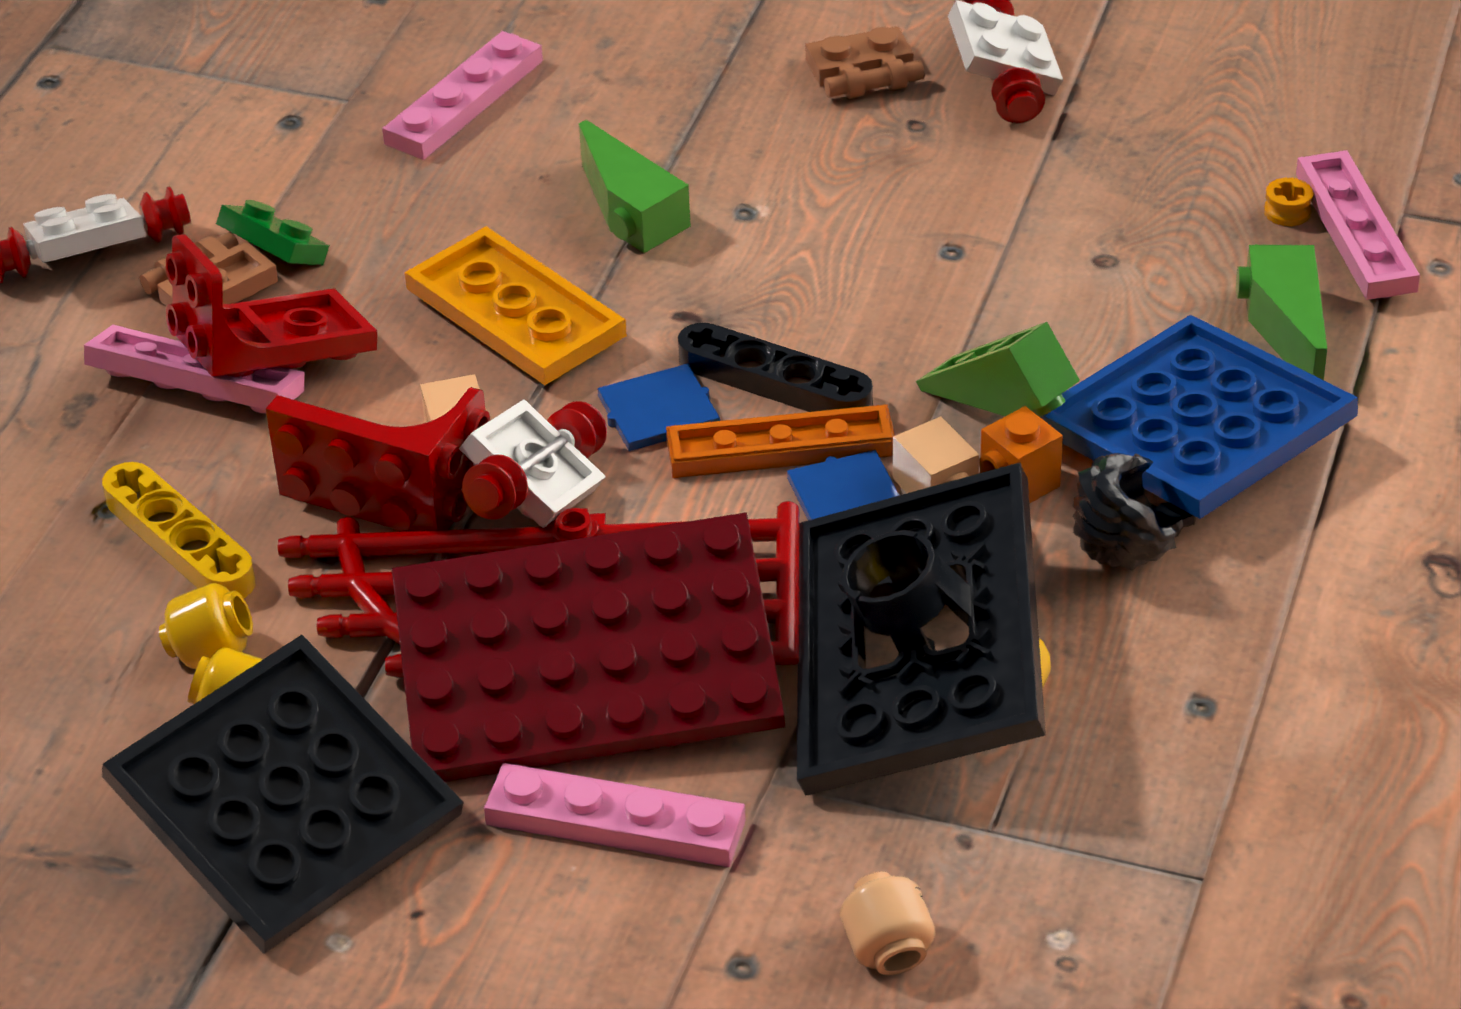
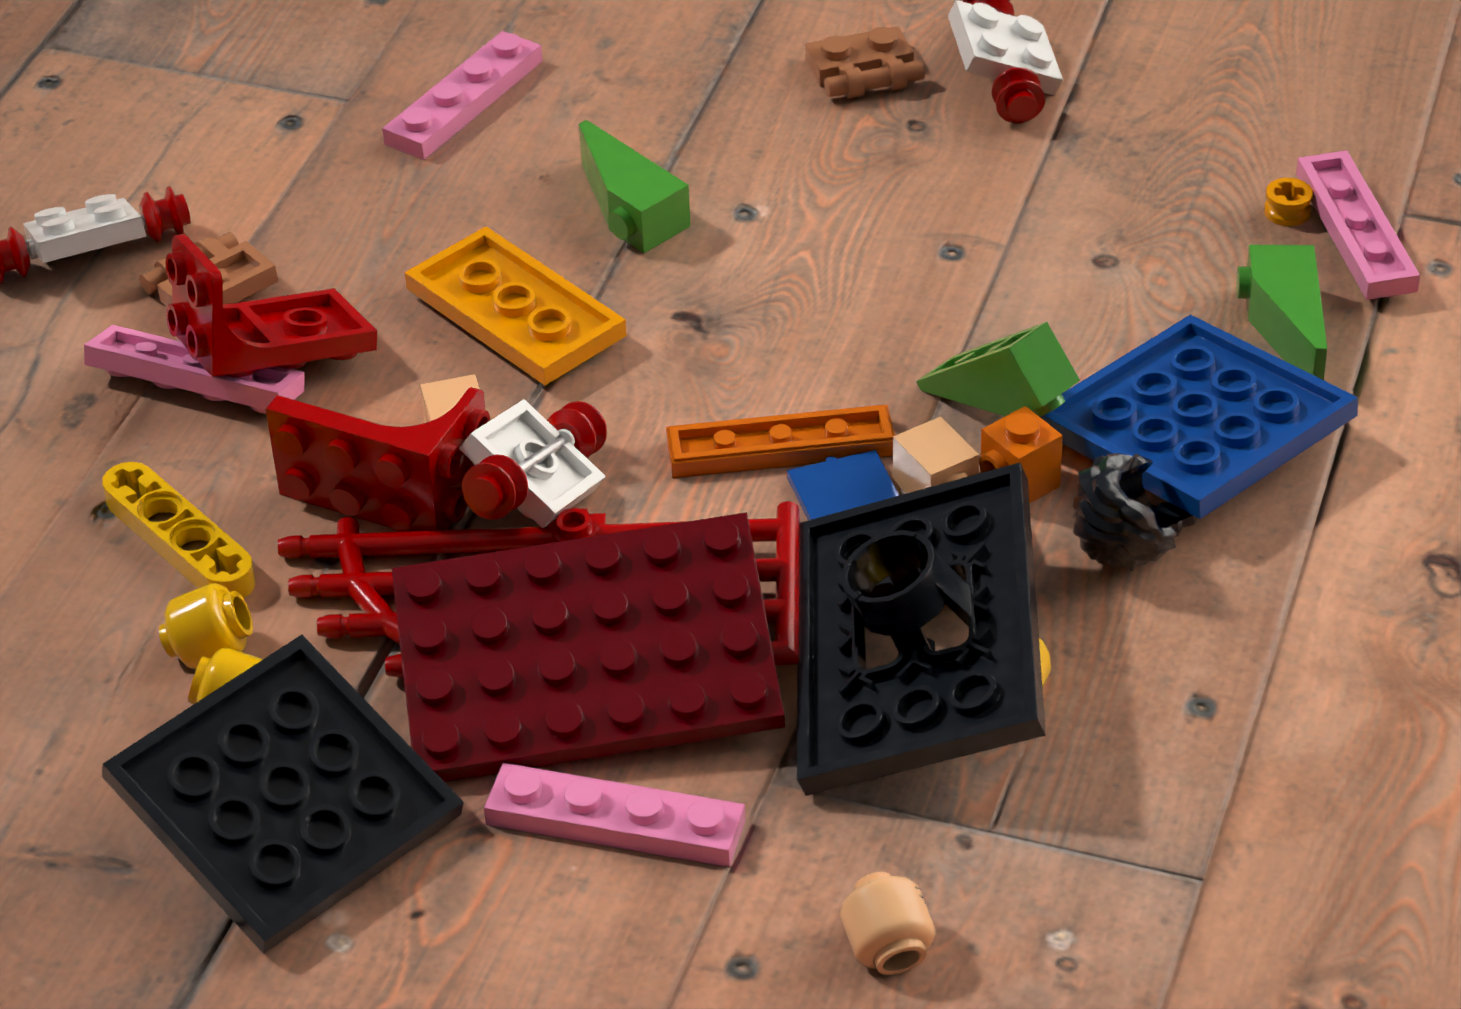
green plate [216,200,330,265] -> none
blue piece [597,364,720,451] -> none
black beam [678,322,873,412] -> none

